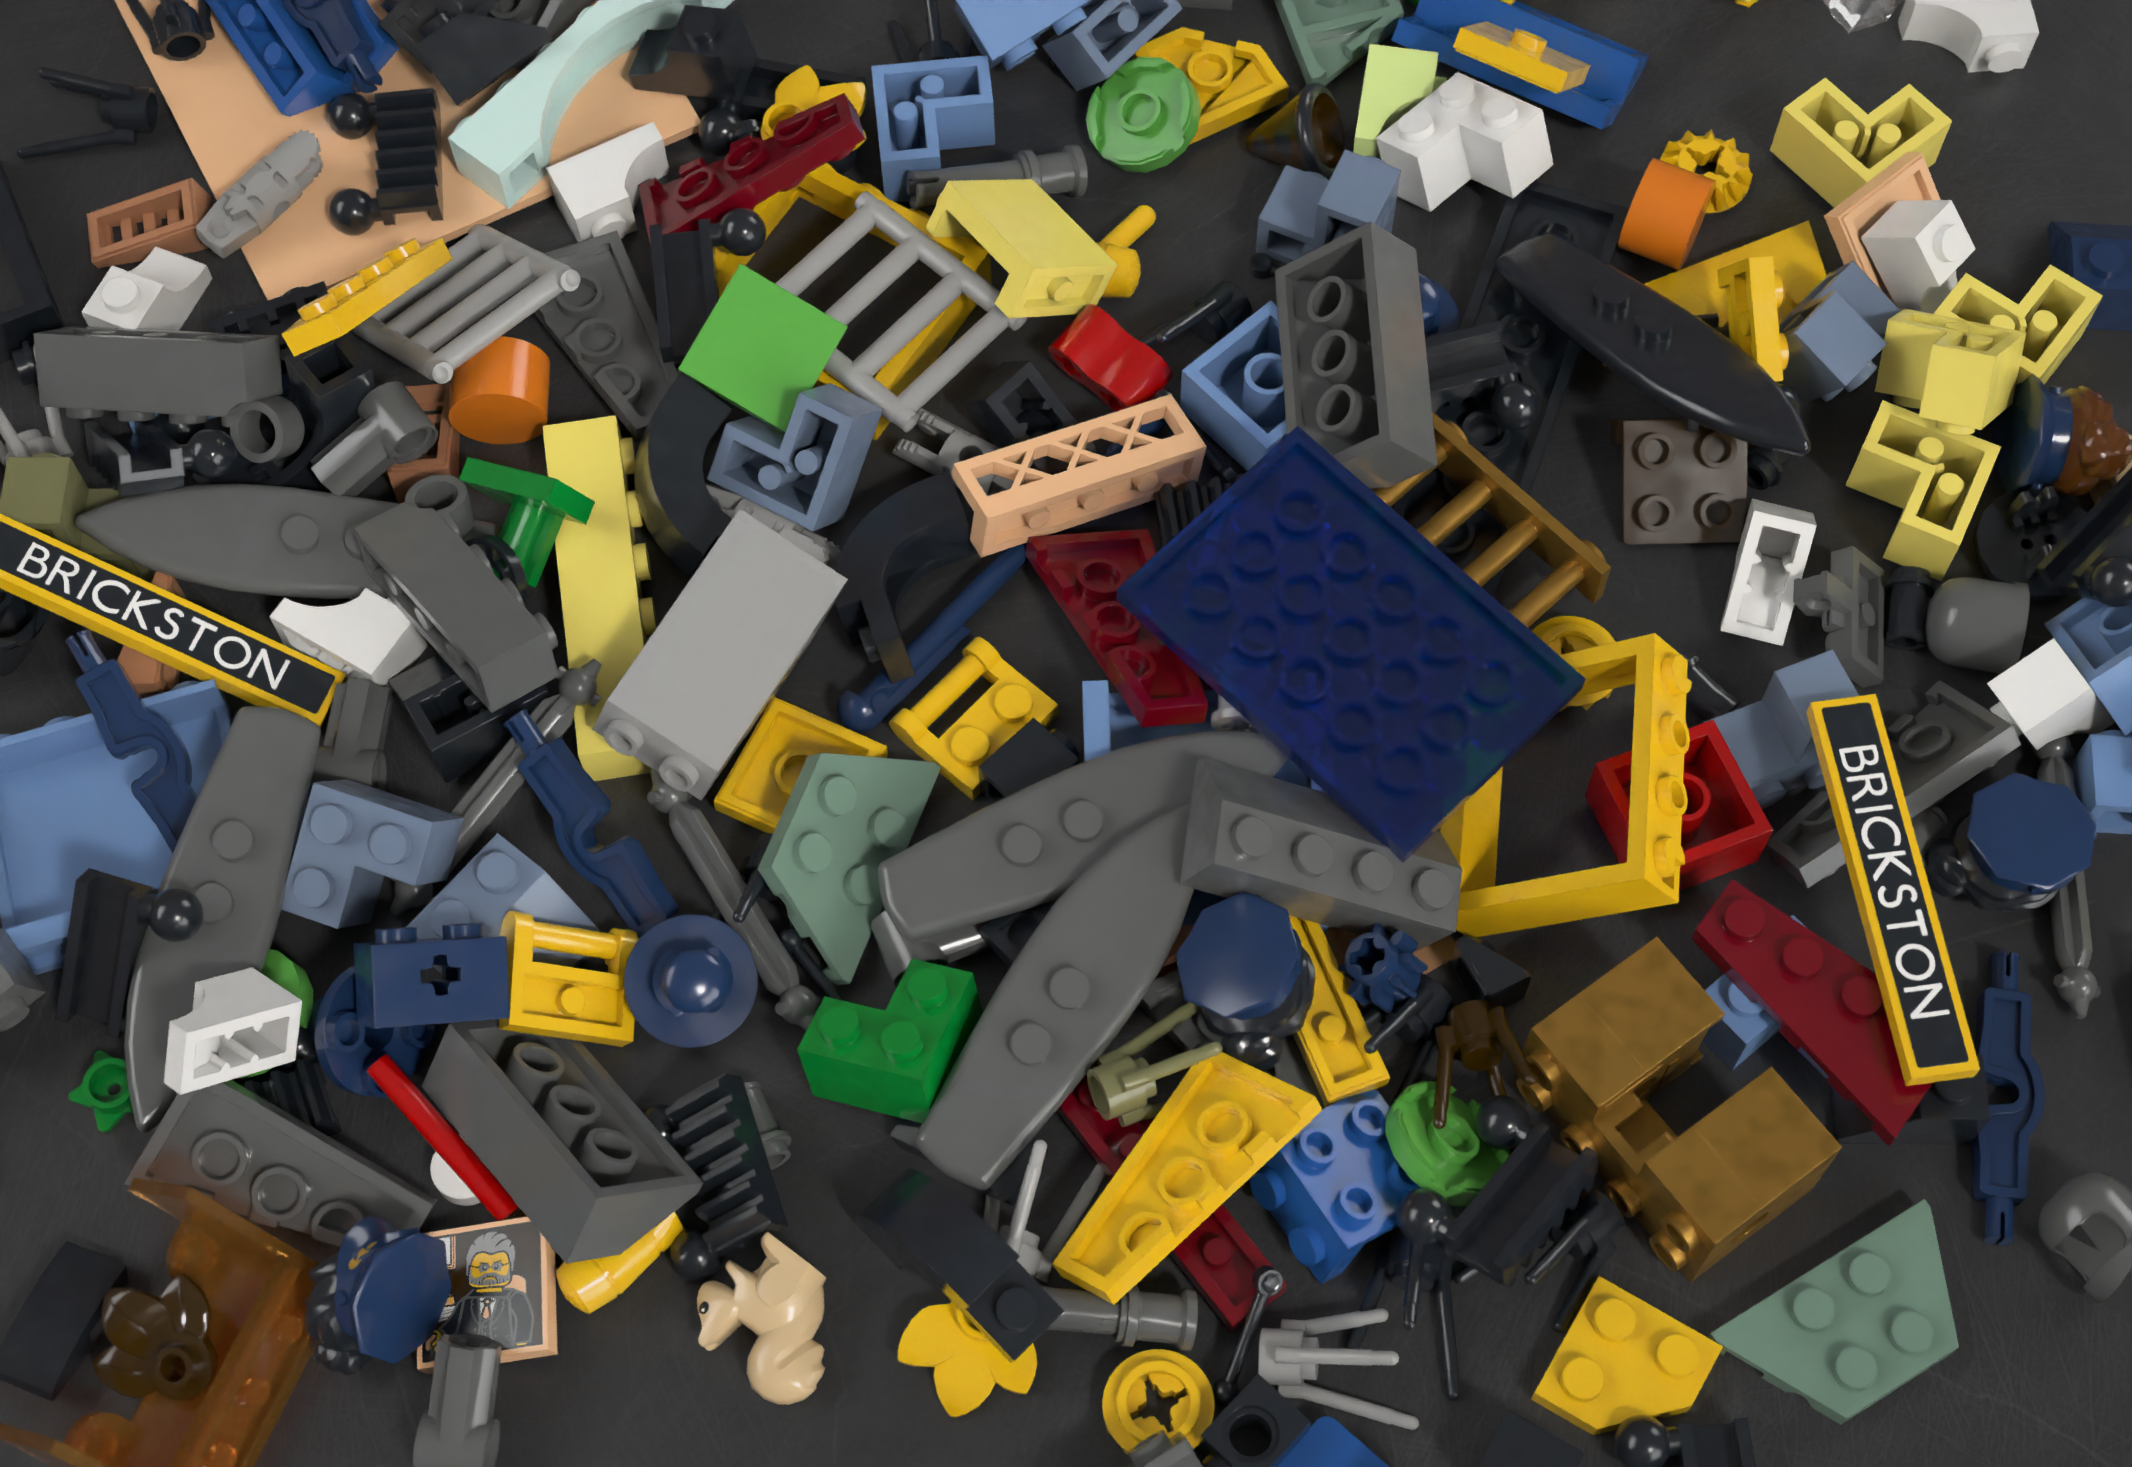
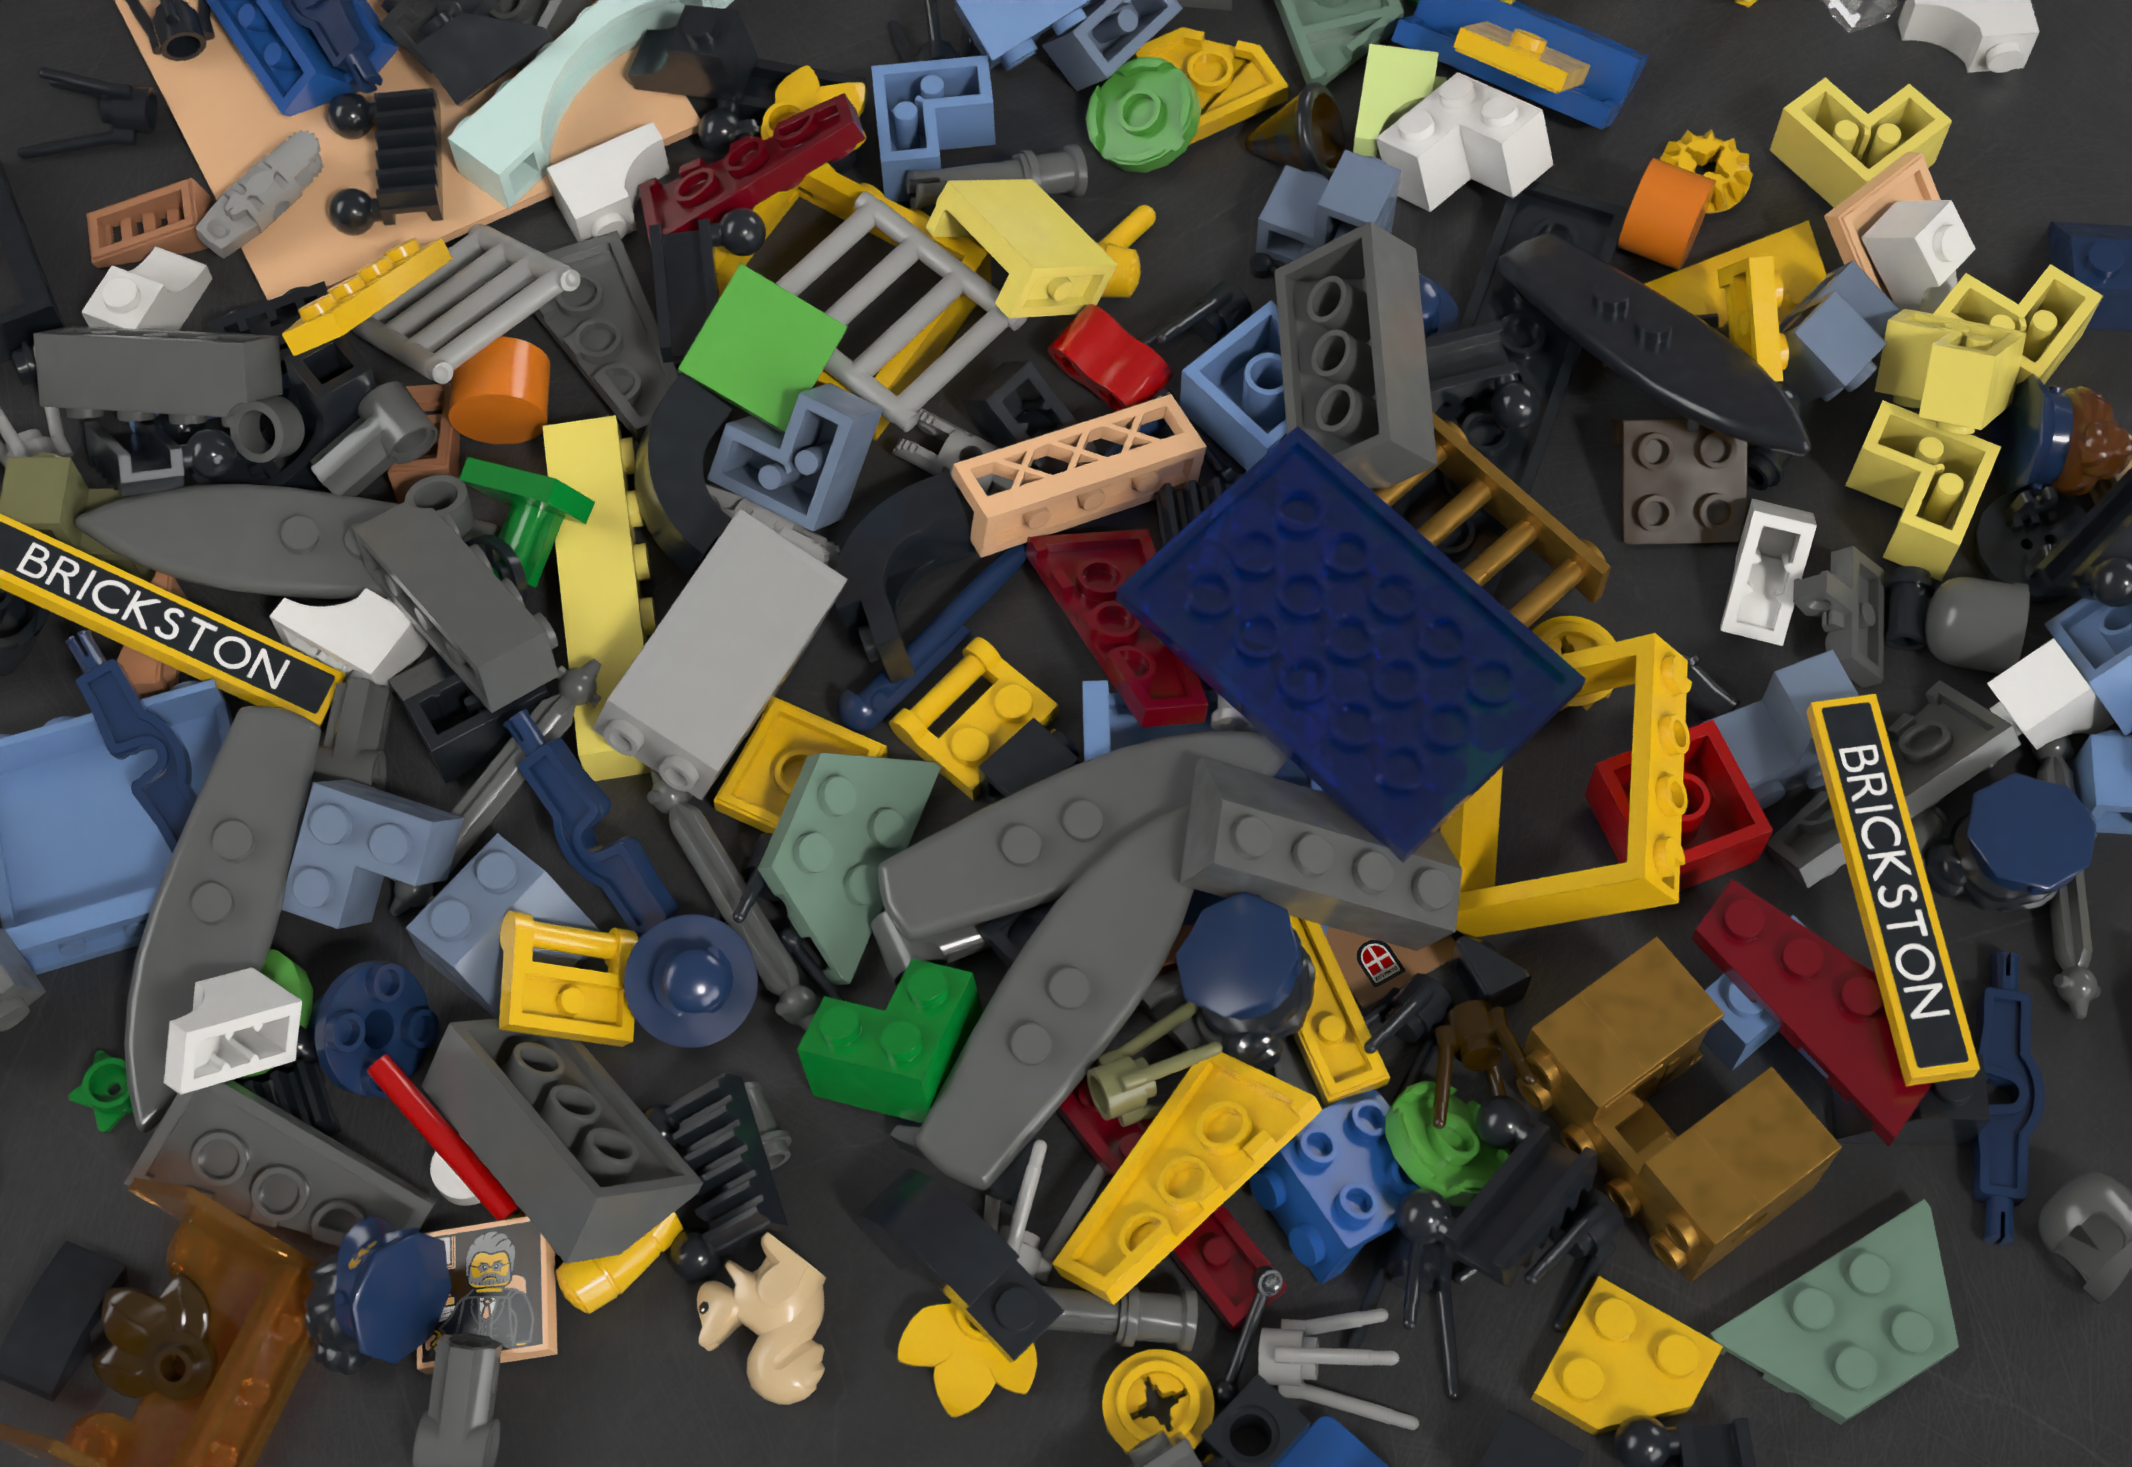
black gear [55,868,204,1038] -> none
dark blue brick [354,923,510,1029] -> none
dark blue gear [1338,923,1428,1013] -> none

